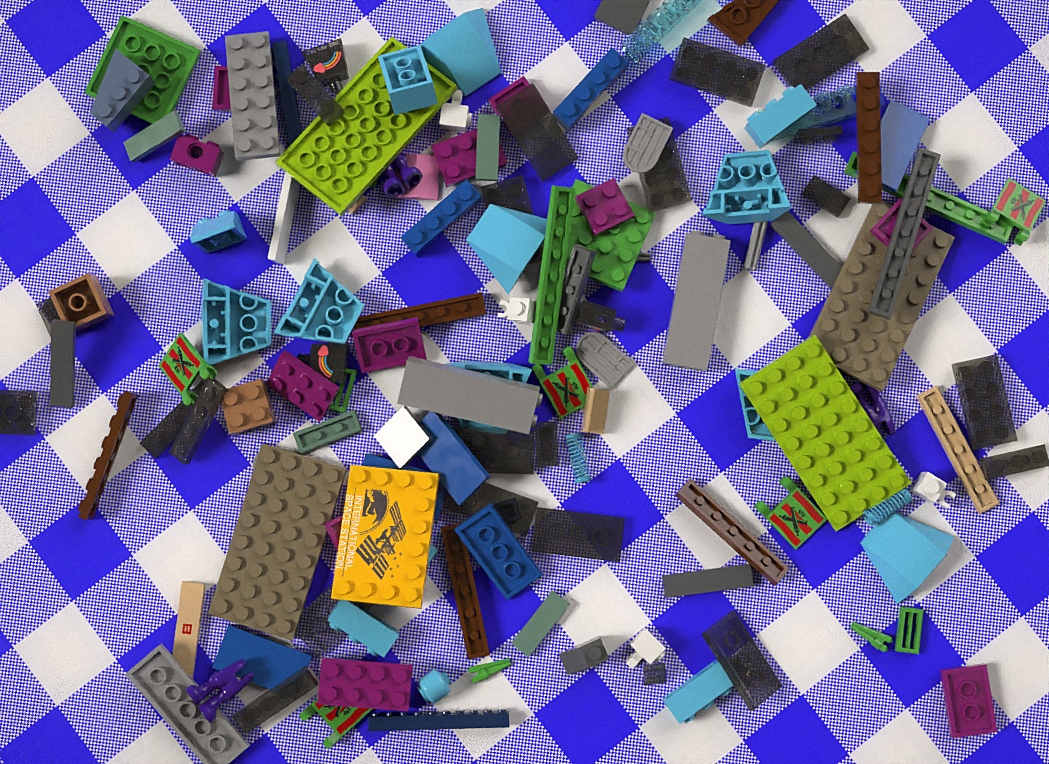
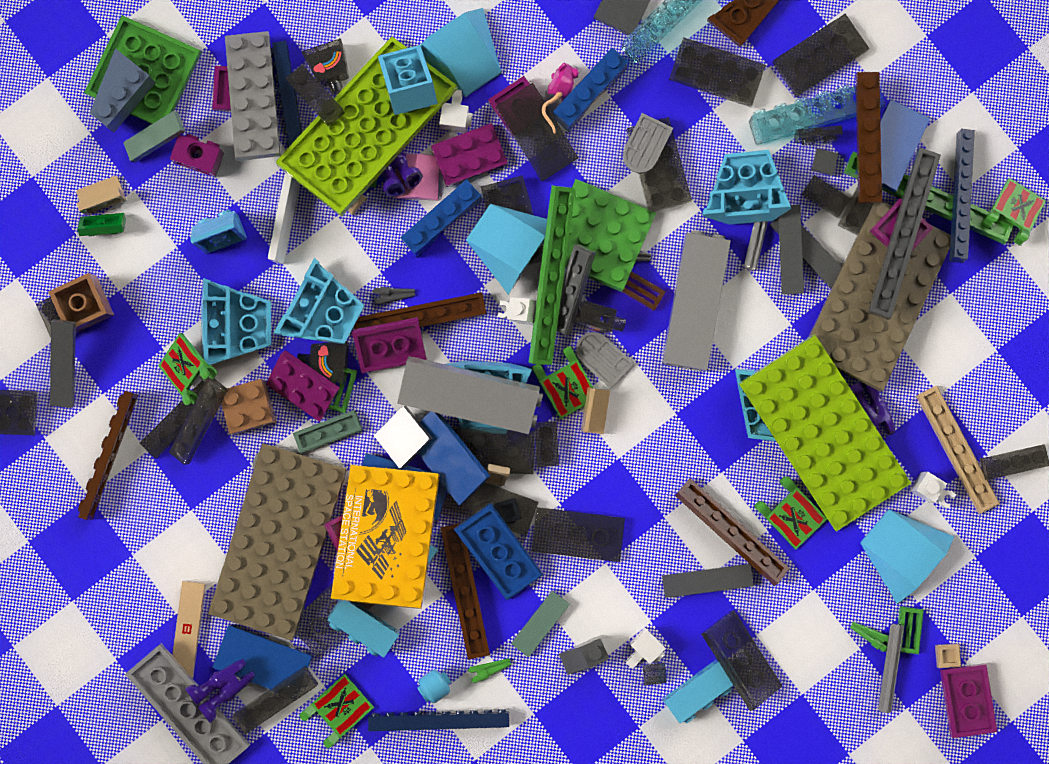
magenta brick [317,657,413,711] -> none
sand green tile [475,114,500,182] -> none
medium azure piece [565,433,591,484] -> none
magenta plate [575,178,635,237] -> none
medium azure brick [744,84,817,149] -> none
medium azure piece [863,488,912,526] -> none
clear smoke plate [951,354,1018,450] -> none
none -> tan panel [76,176,126,215]
none -> green plate [77,213,126,237]
none -> dark grey piece [372,287,415,304]
none -> tan tile [484,464,510,486]
none -> dark pink animal [542,62,579,134]
none -> clear orange tile [622,271,666,311]
none -> dark grey tile [778,205,804,294]
none -> dark grey tile [811,148,838,176]
none -> clear smoke plate [838,186,873,235]
none -> light grey axle [878,624,904,713]
none -> tan tile [935,643,961,668]
none -> dark blue piece [949,128,975,263]

